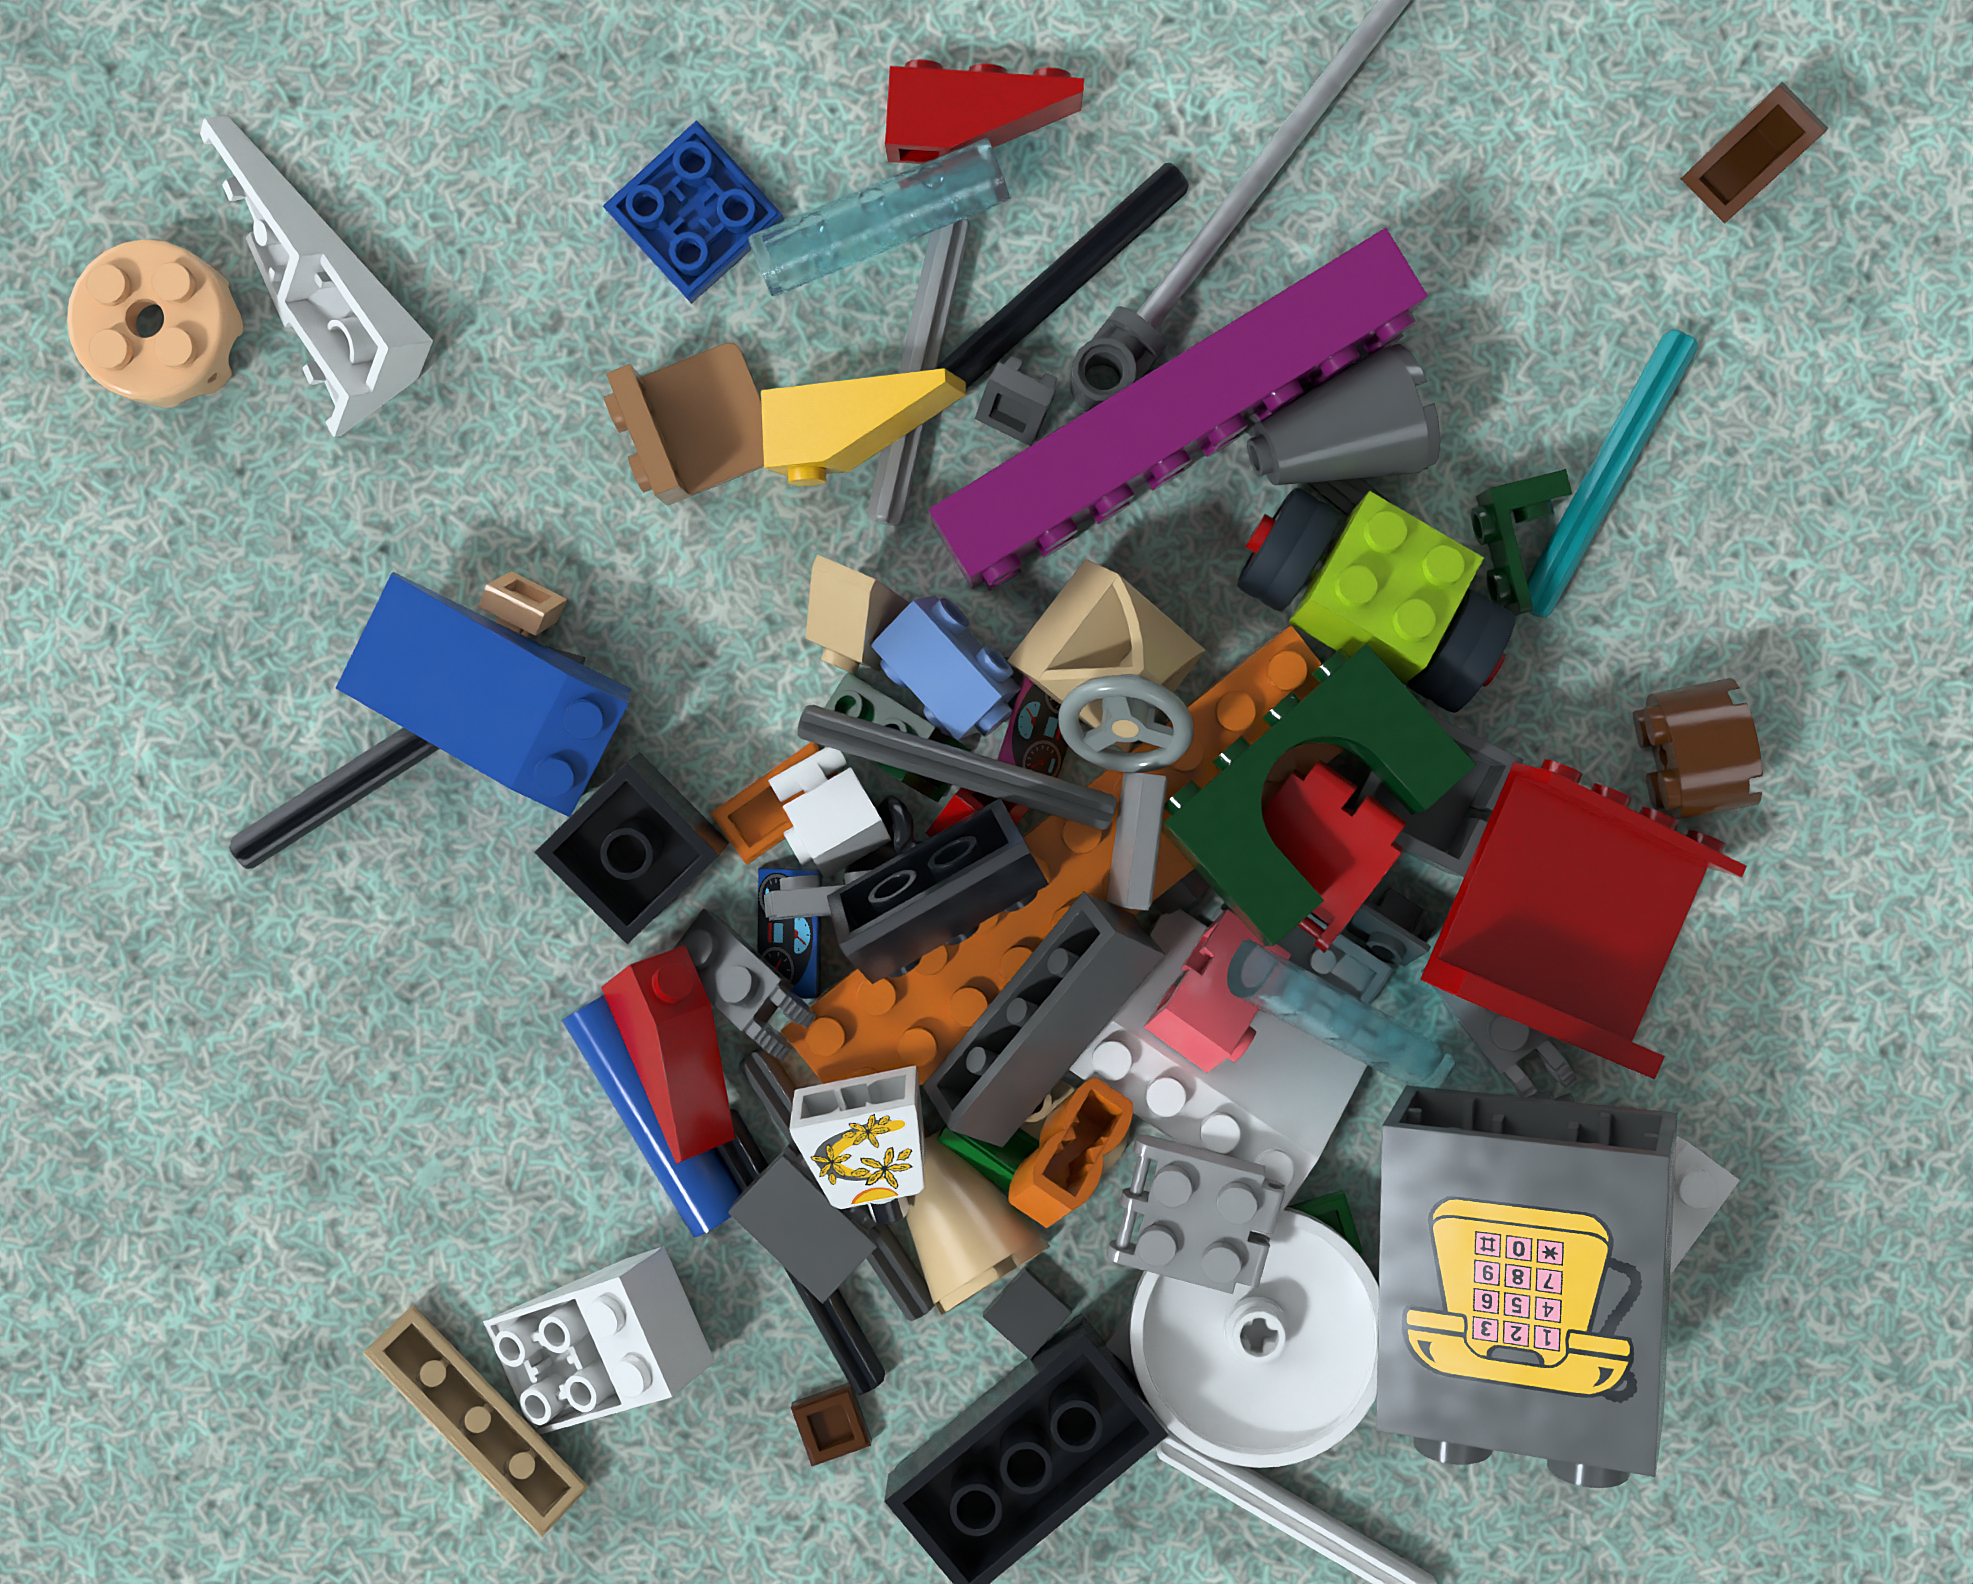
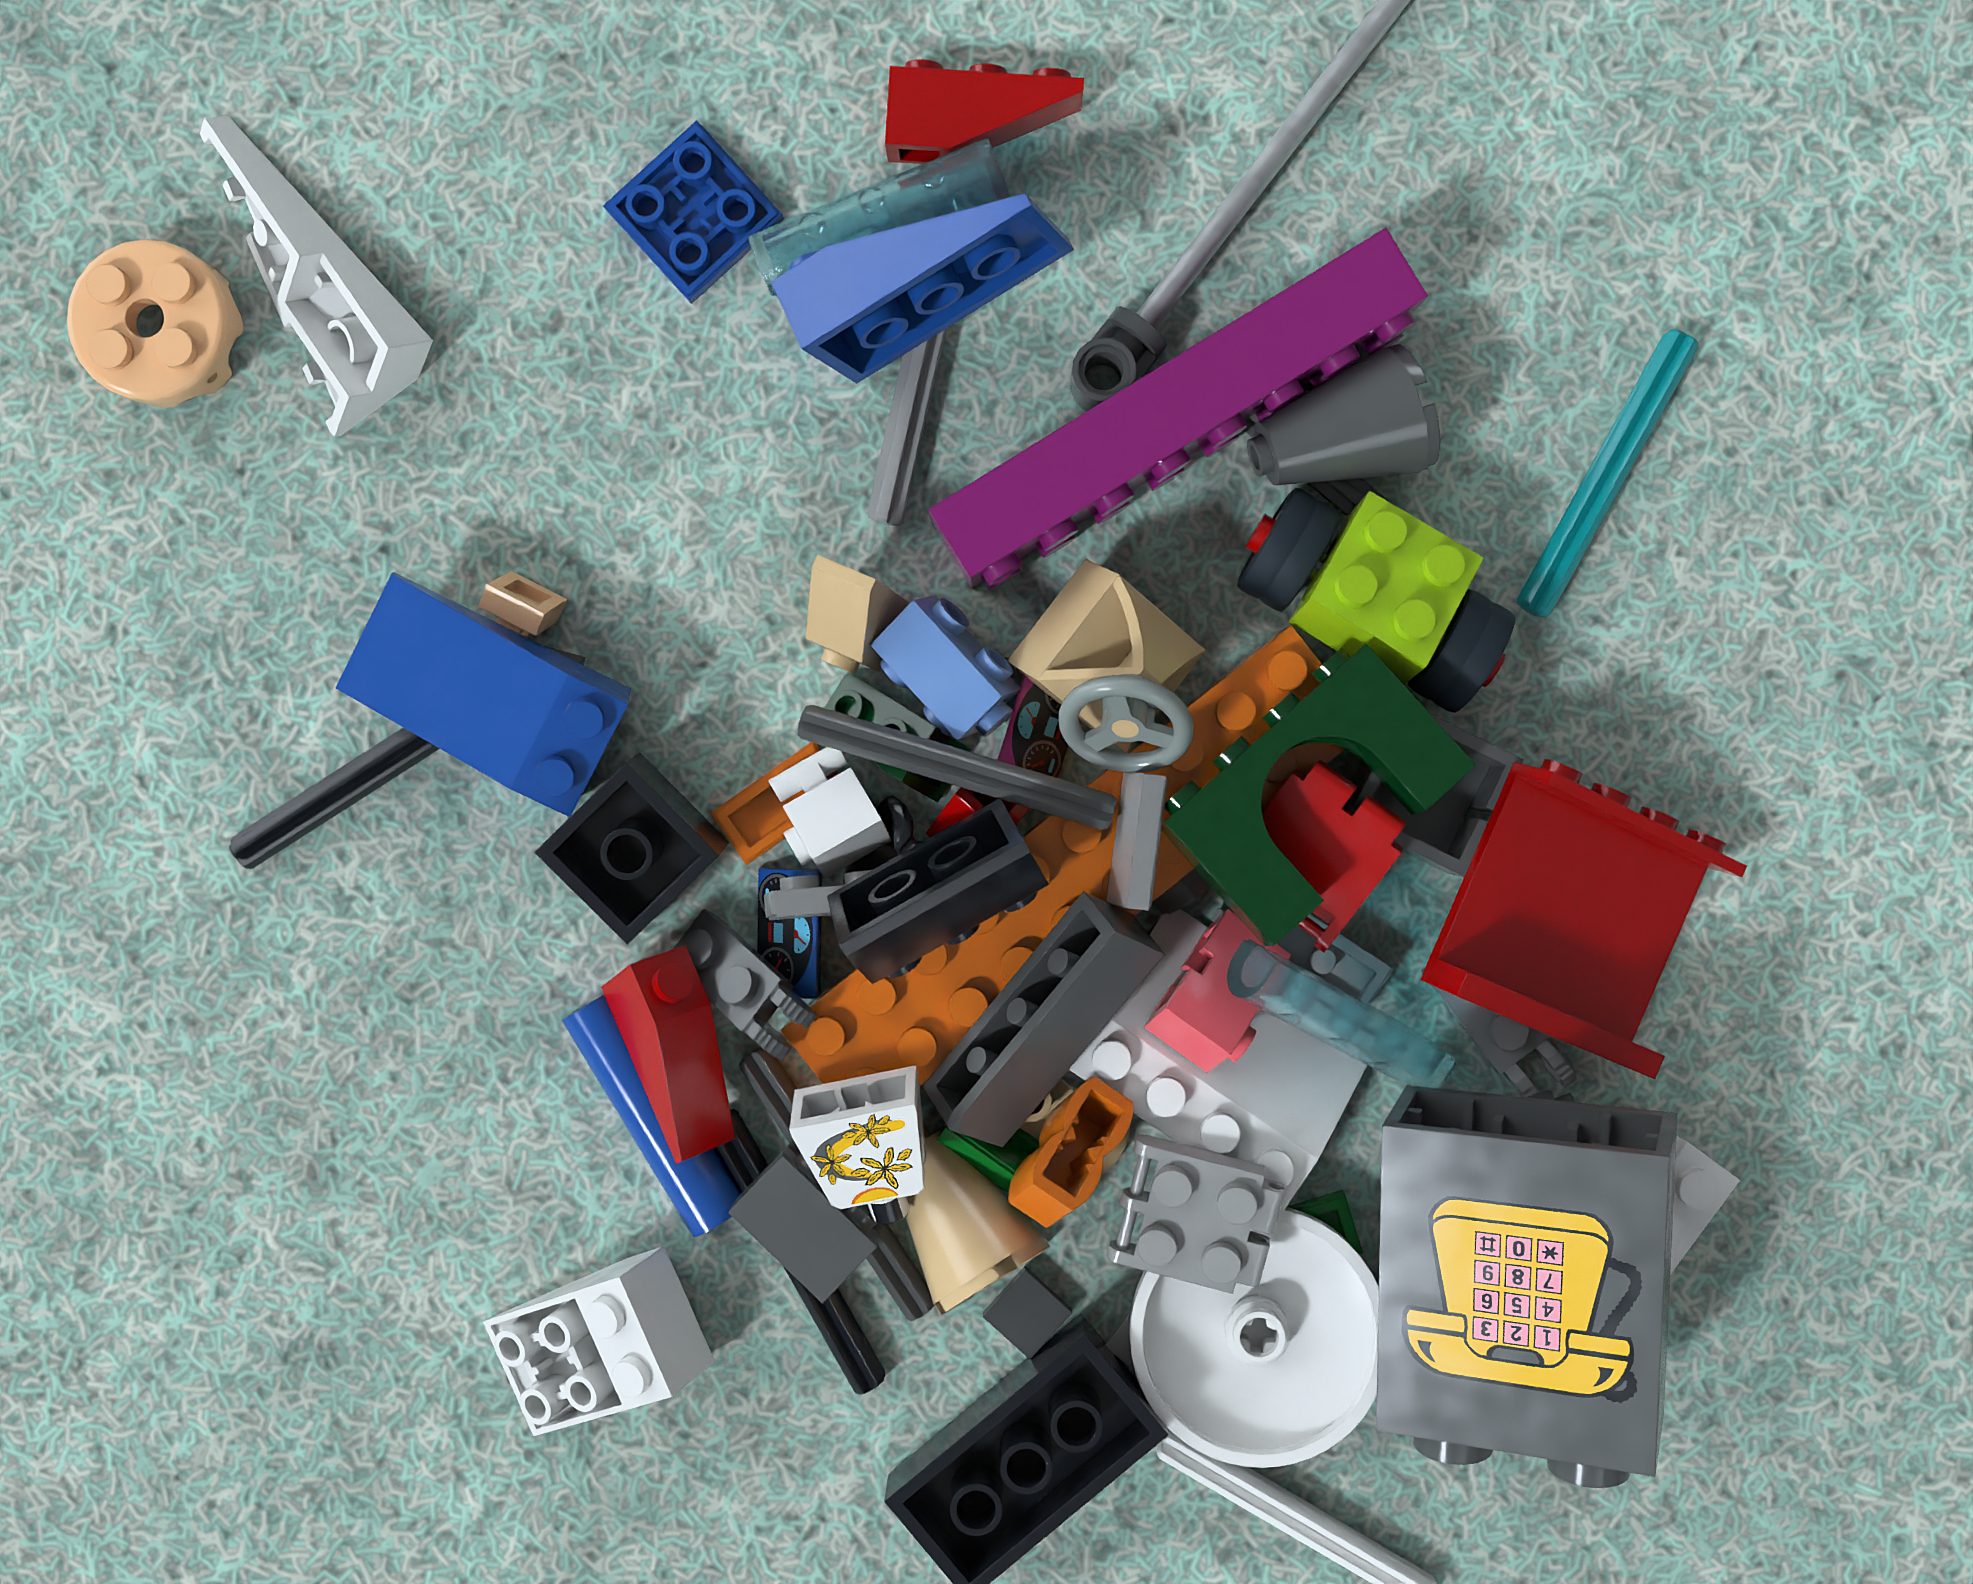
tan brick [362,1305,589,1537] -> none
medium nougat bracket [604,342,764,506] -> none
yellow slope [761,368,966,486] -> none
reddish brown tile [791,1382,872,1466] -> none
black axle [937,162,1189,389] -> none
dark grey tile [974,356,1057,446] -> none
dark grey hinge [1312,884,1436,966] -> none
dark green bracket [1471,469,1572,616] -> none
reddish brown brick [1633,678,1763,820] -> none
reddish brown slope [1680,82,1829,224] -> none
none -> blue slope [771,193,1074,384]

